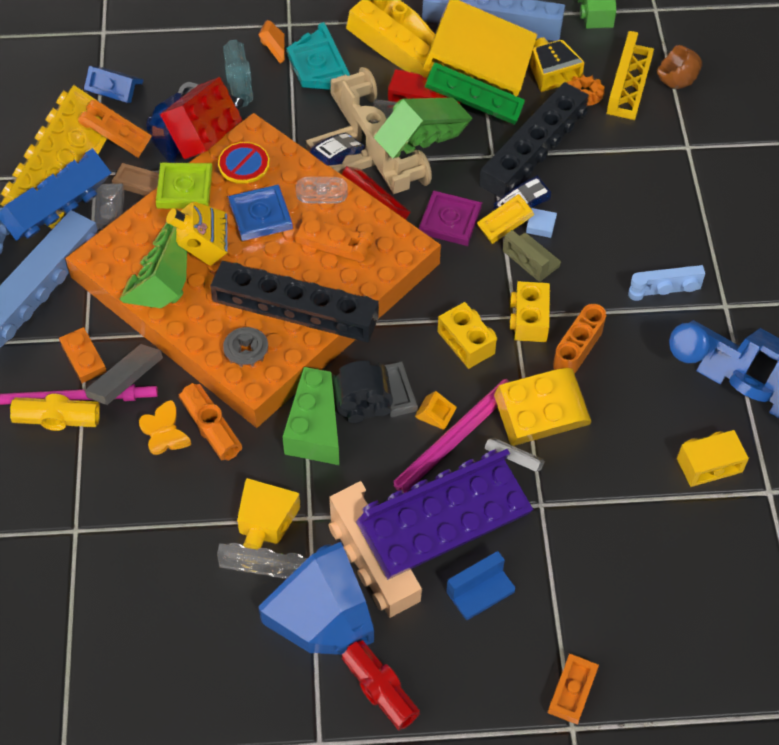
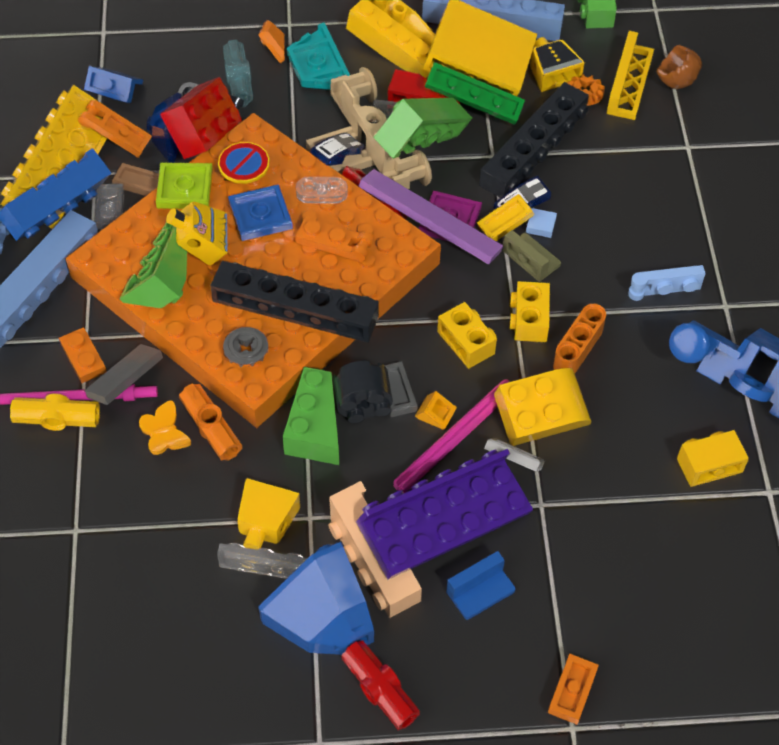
none -> medium lavender tile [359,169,503,264]

